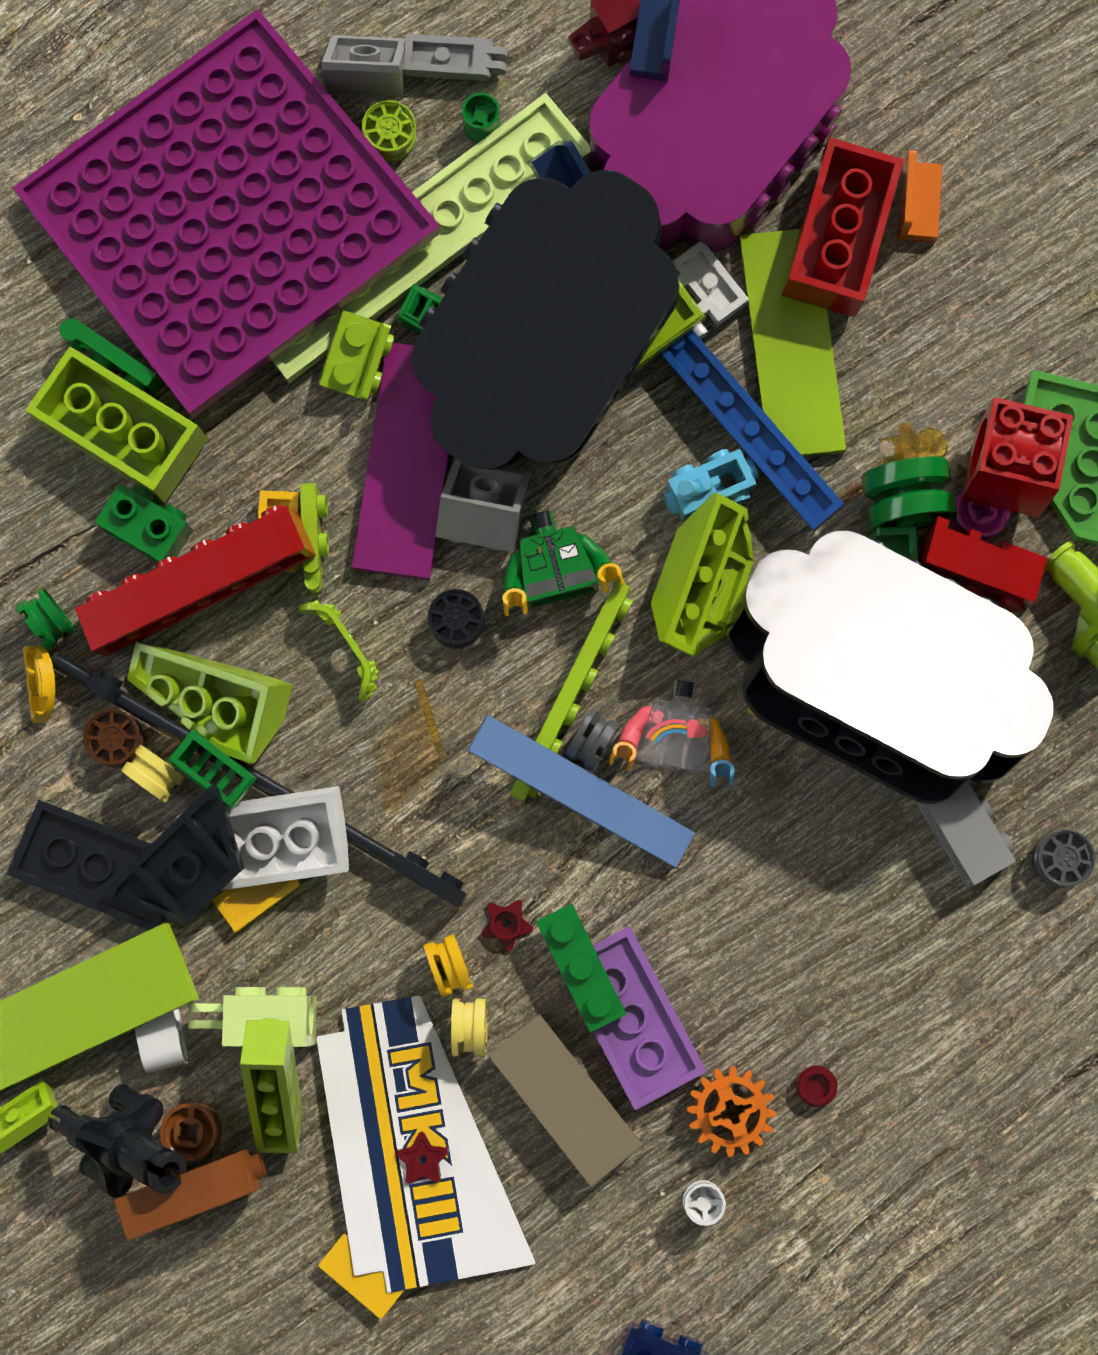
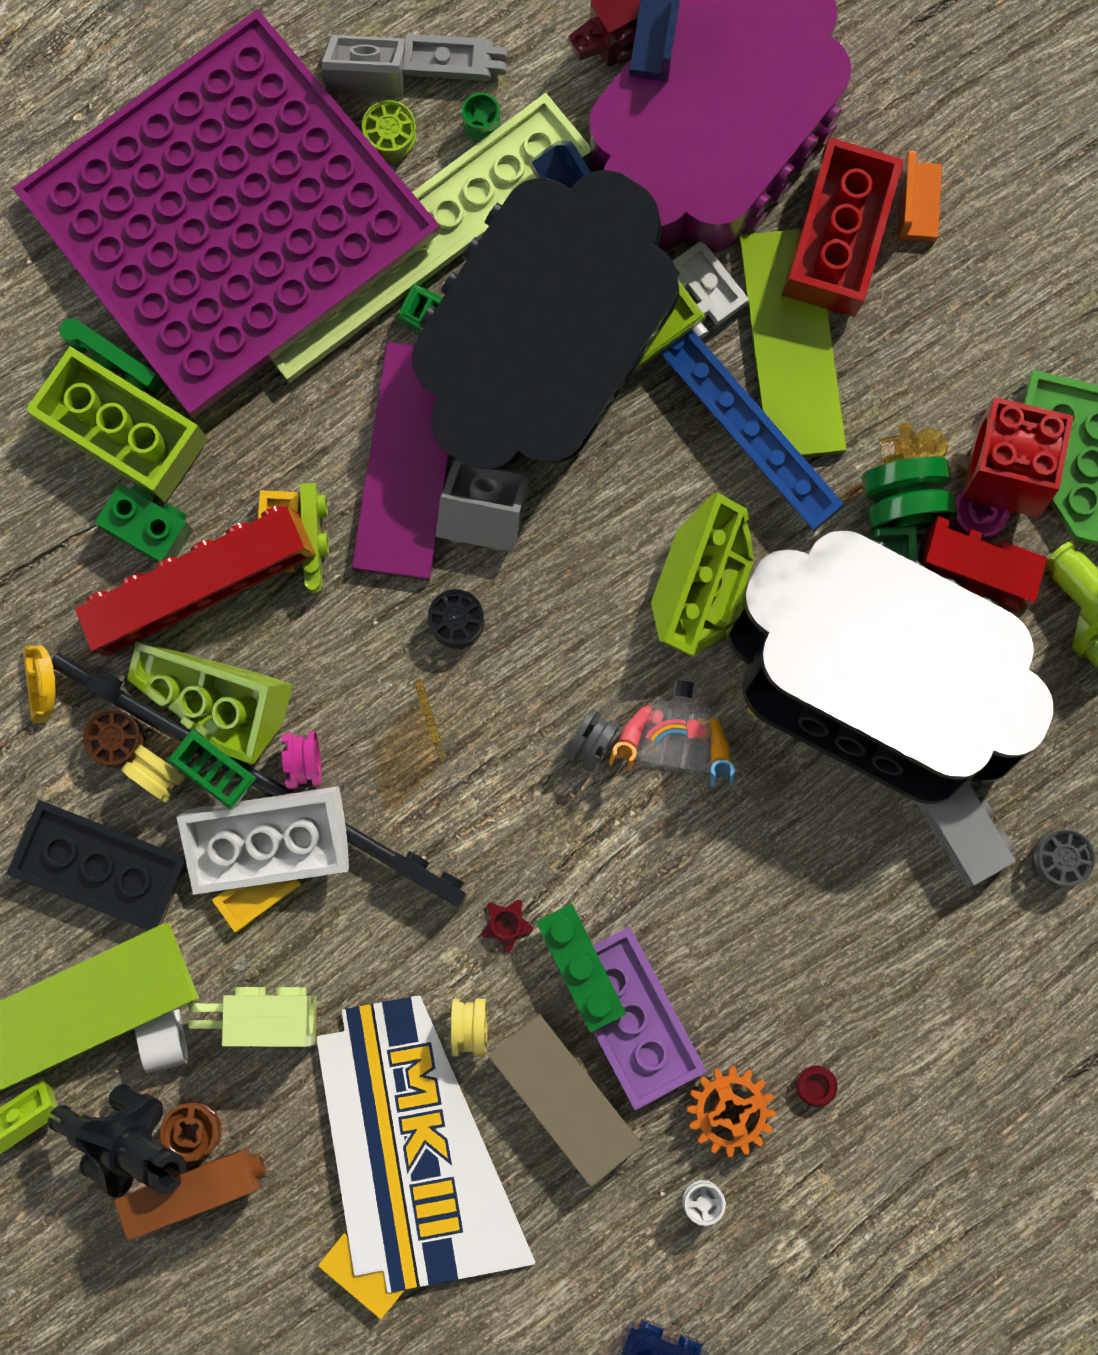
green wheel [16,587,76,651] -> none
black wing [103,784,245,925] -> none
lime brick [240,1018,303,1154] -> none
lime piece [299,600,379,703] -> none
lime bracket [318,310,394,401] -> none
dark red plate [396,1131,449,1184] -> none
yellow wheel [423,934,473,999] -> none
medium blue tile [466,715,695,868] -> none
green torso [502,510,625,616] -> none
lime plate [510,580,633,804] -> none
medium azure brick [663,449,759,522] -> none
none -> dark pink wheel [281,731,322,789]

